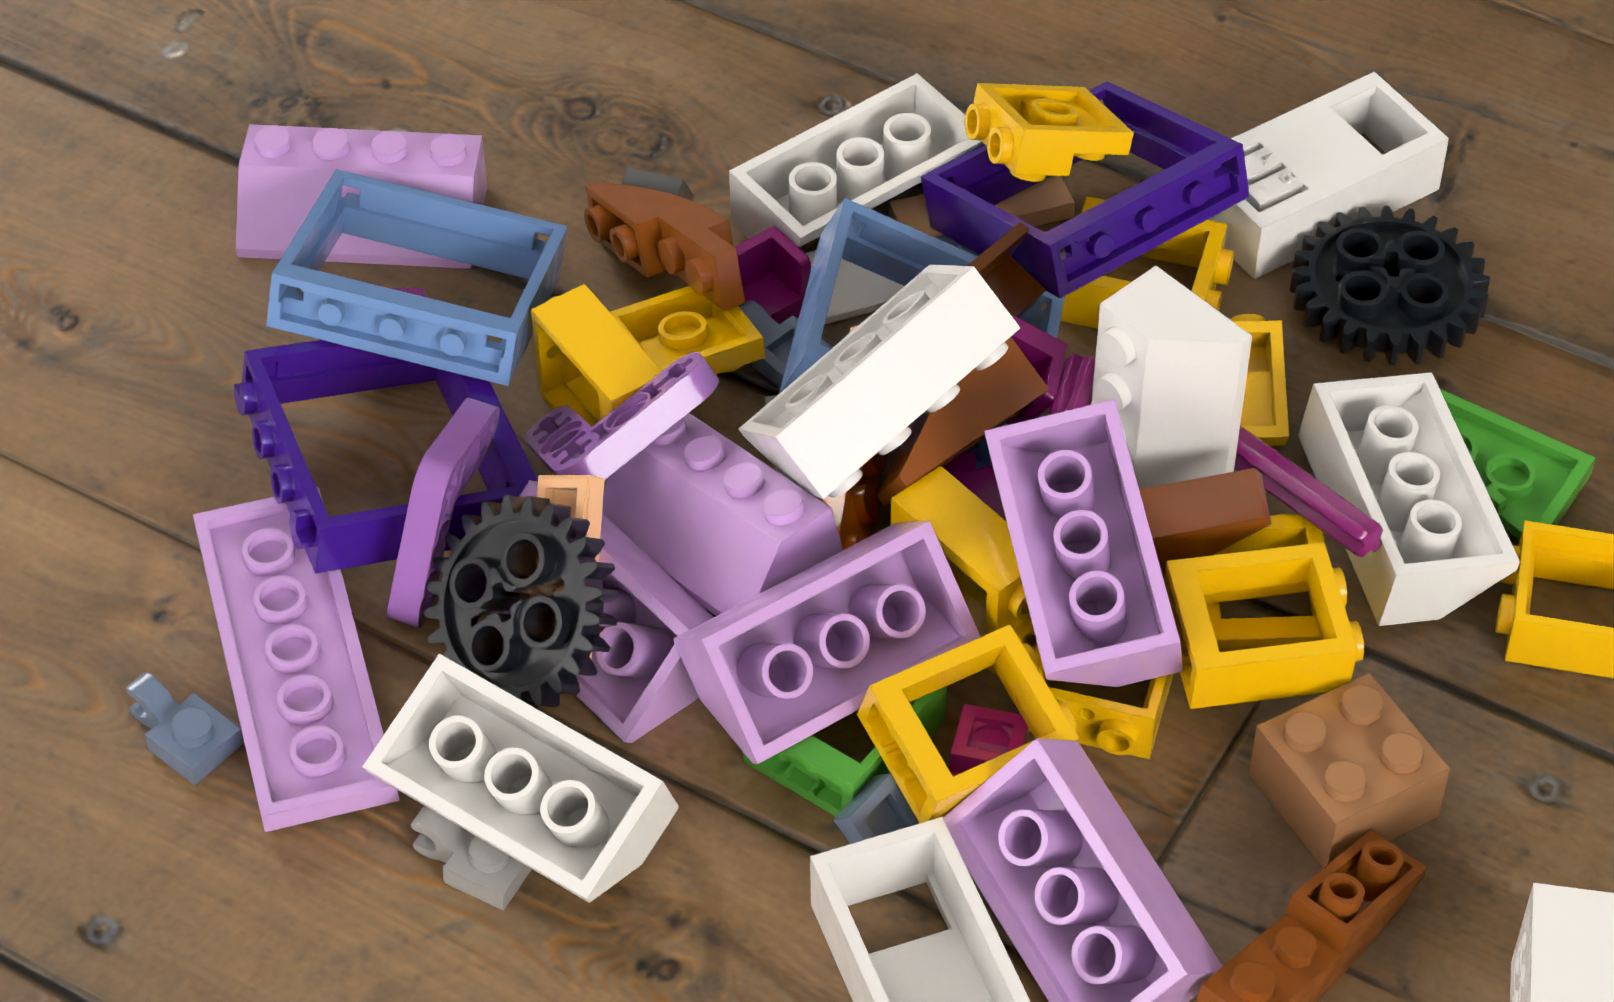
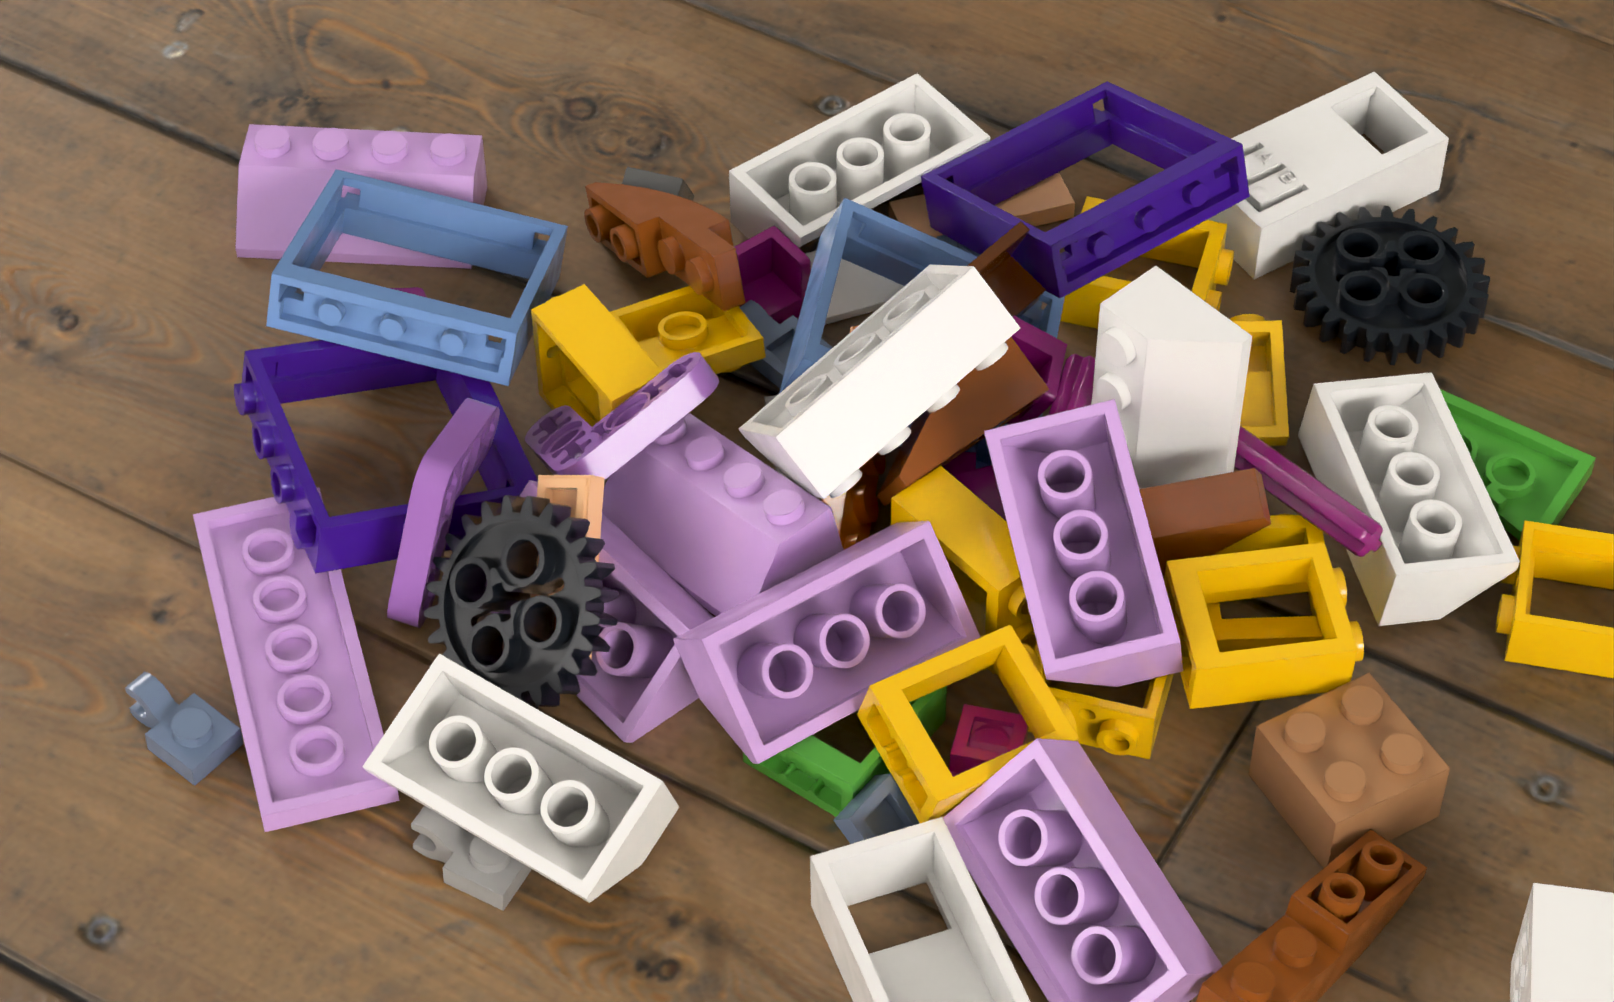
yellow plate [965,83,1134,182] -> none

